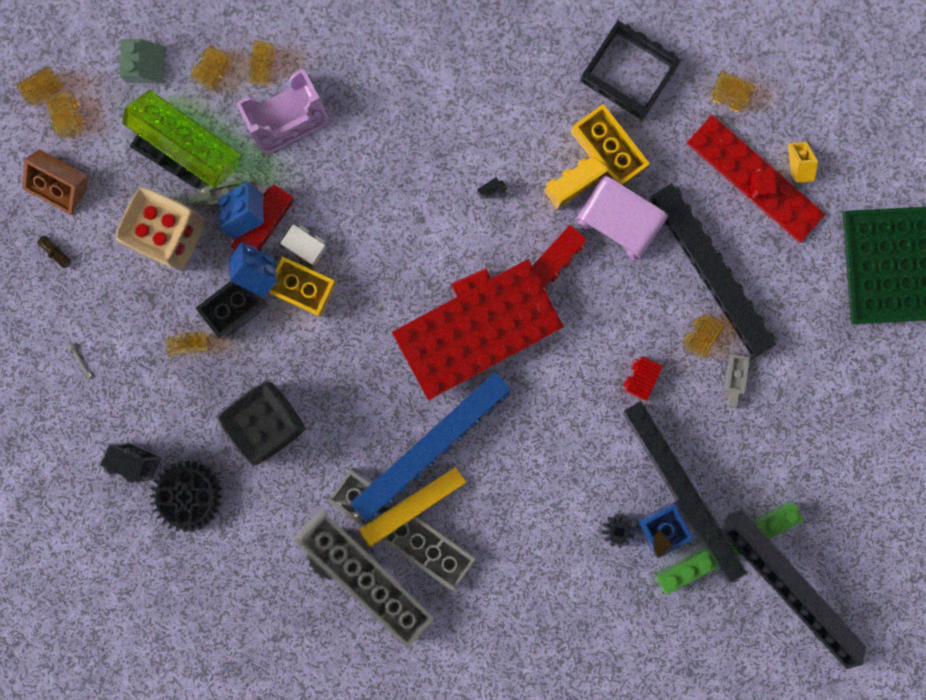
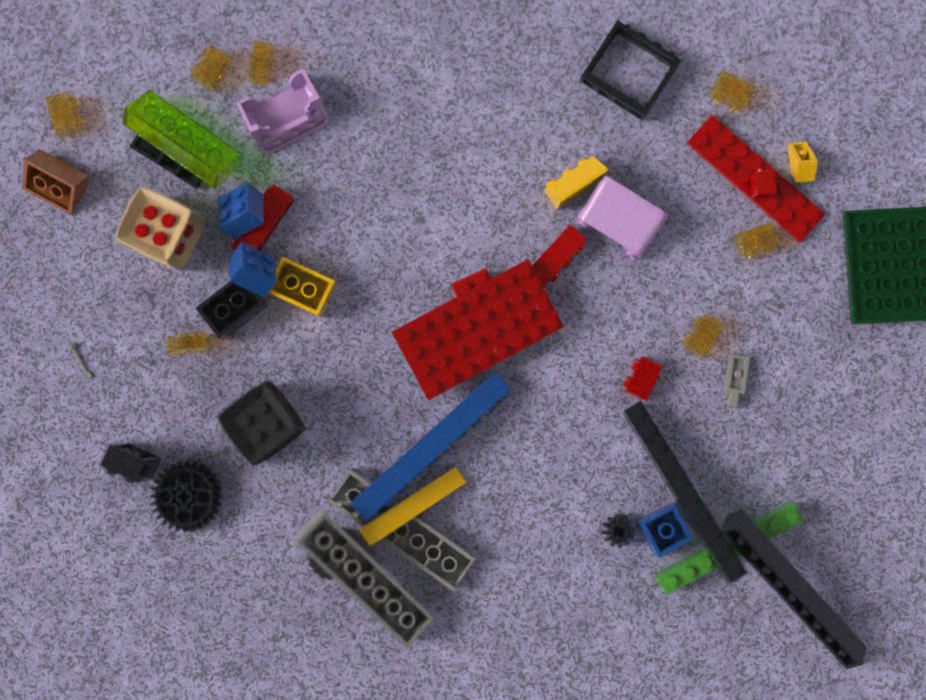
clear yellow brick [16,66,65,106] -> none
dark brown axle [37,235,72,269] -> none
sand green slope [120,39,165,83] -> none
light grey hinge [192,179,244,207] -> none
white brick [280,224,327,267] -> none
black bracket [477,177,507,199] -> none
yellow brick [571,104,650,186] -> none
black brick [650,183,776,358] -> none
dark brown tile [653,530,673,559] -> none
none -> clear yellow brick [732,222,780,259]

